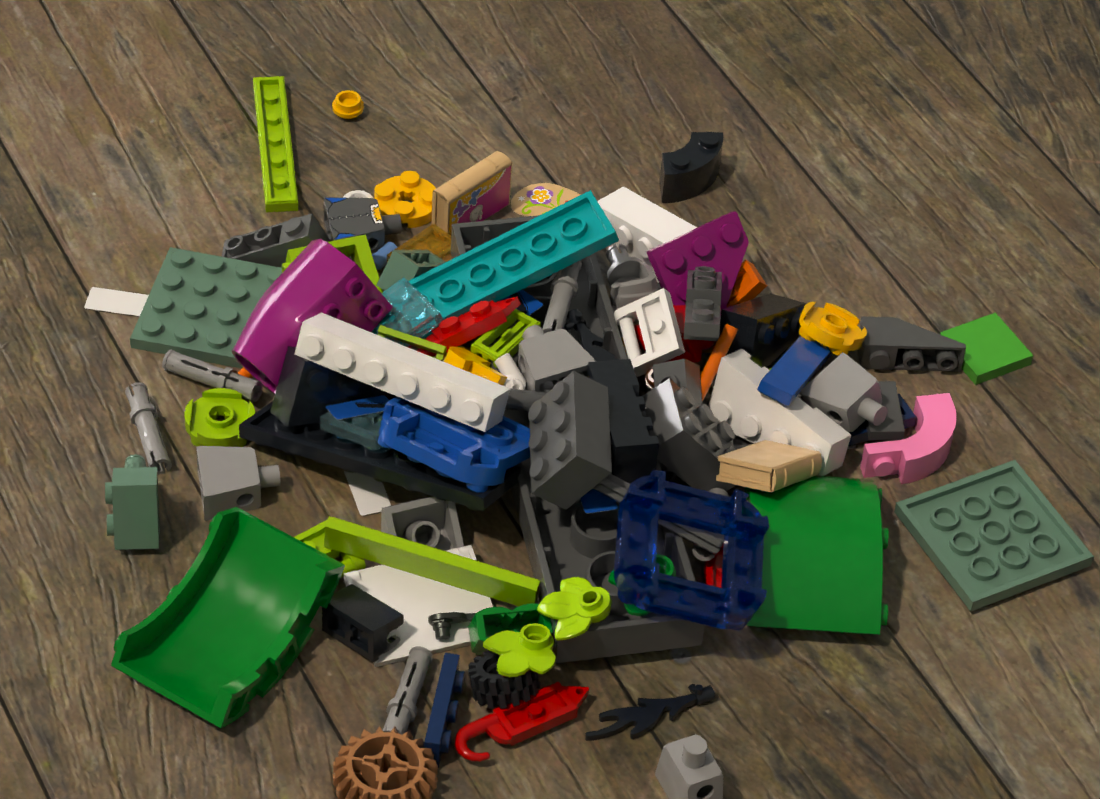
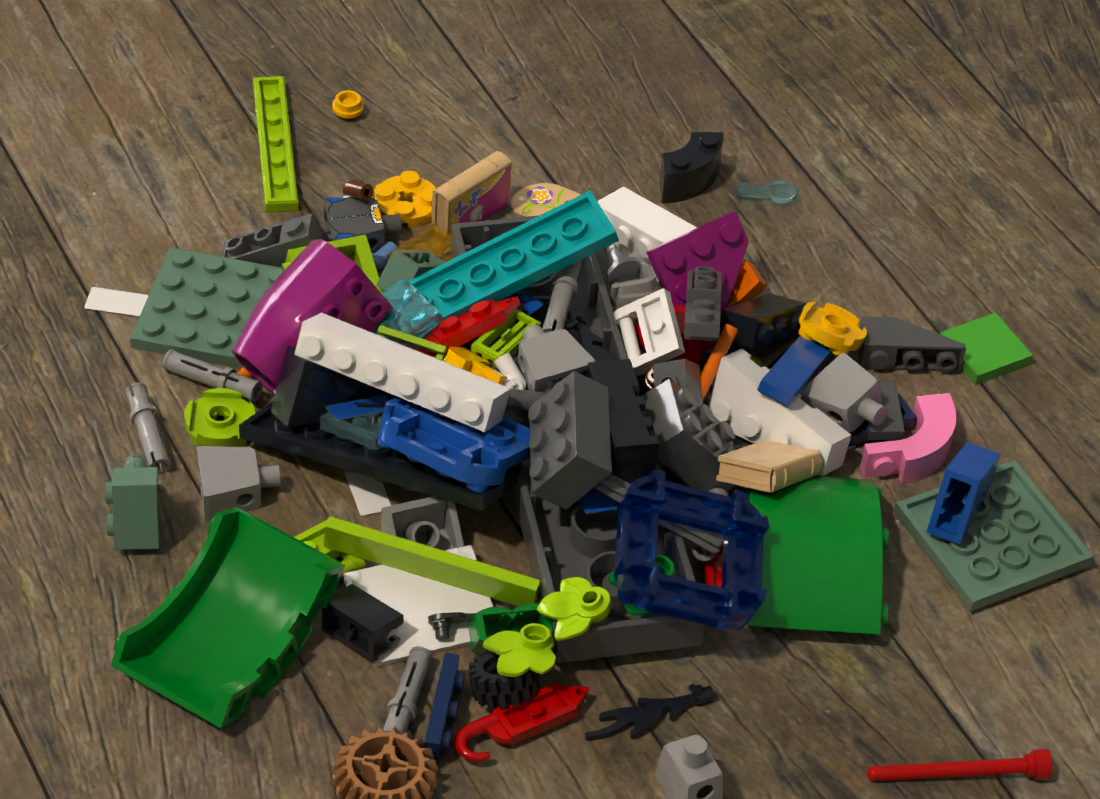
none -> reddish brown arm [343,180,373,200]
none -> clear light blue piece [736,180,800,204]
none -> red piece [866,749,1052,782]
none -> blue slope [926,442,1000,545]

